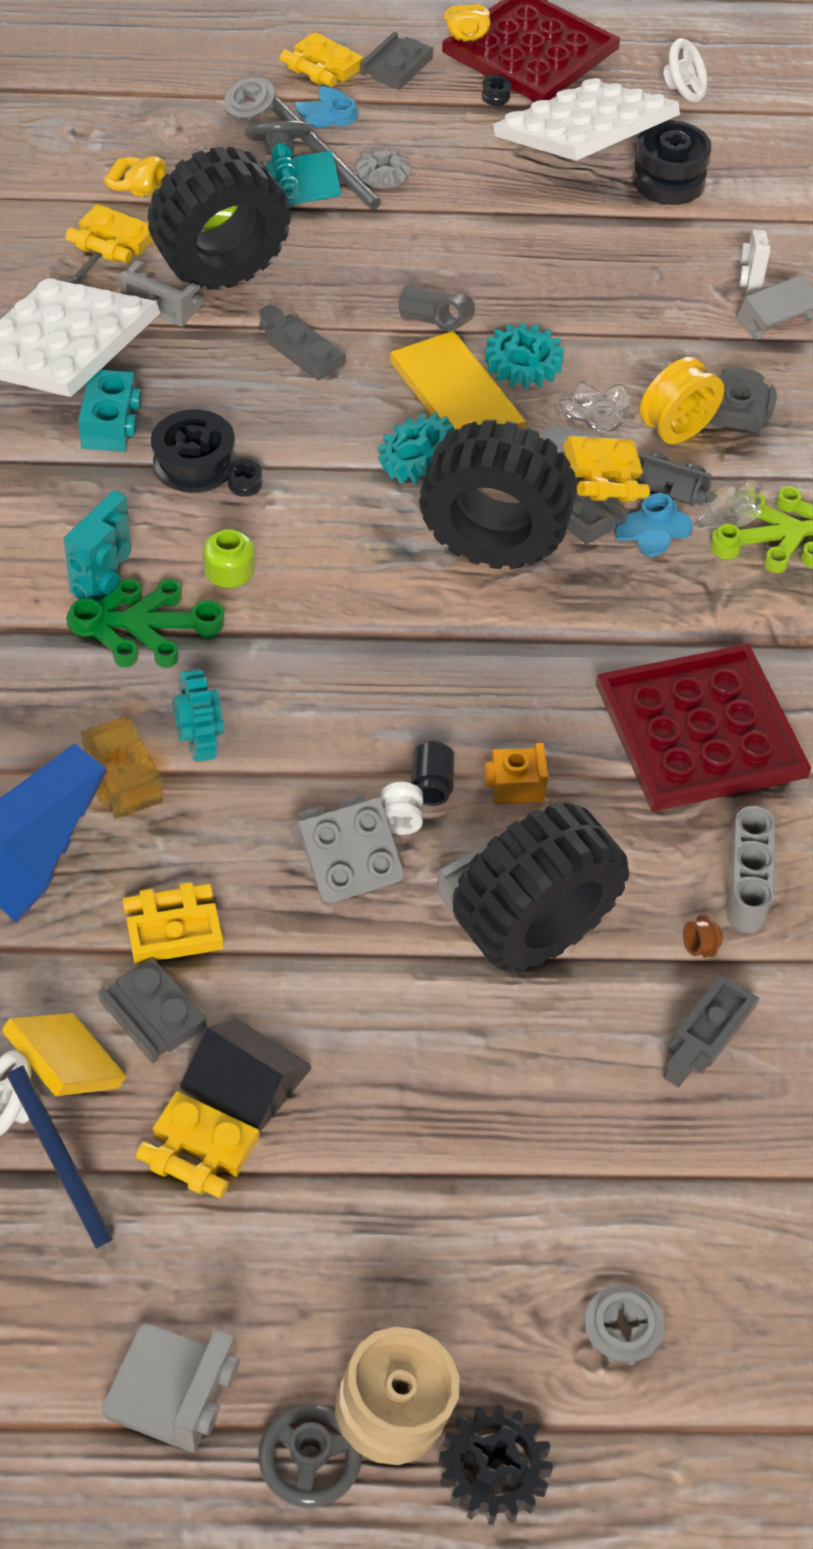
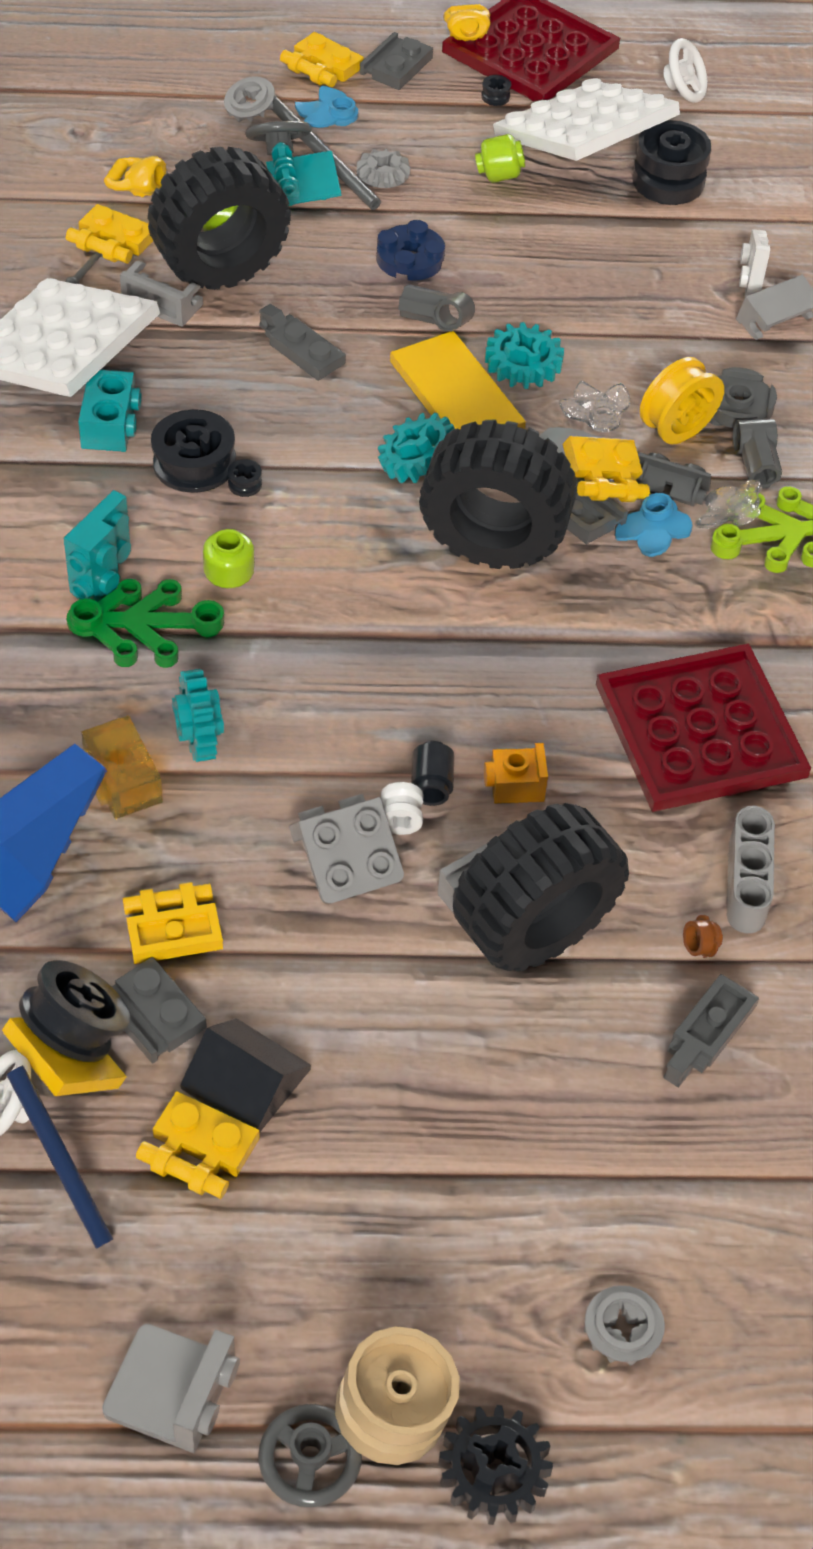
none -> black wheel [19,960,130,1062]
none -> dark blue plate [376,220,445,281]
none -> lime head [475,134,526,183]
none -> dark grey piece [733,419,782,488]

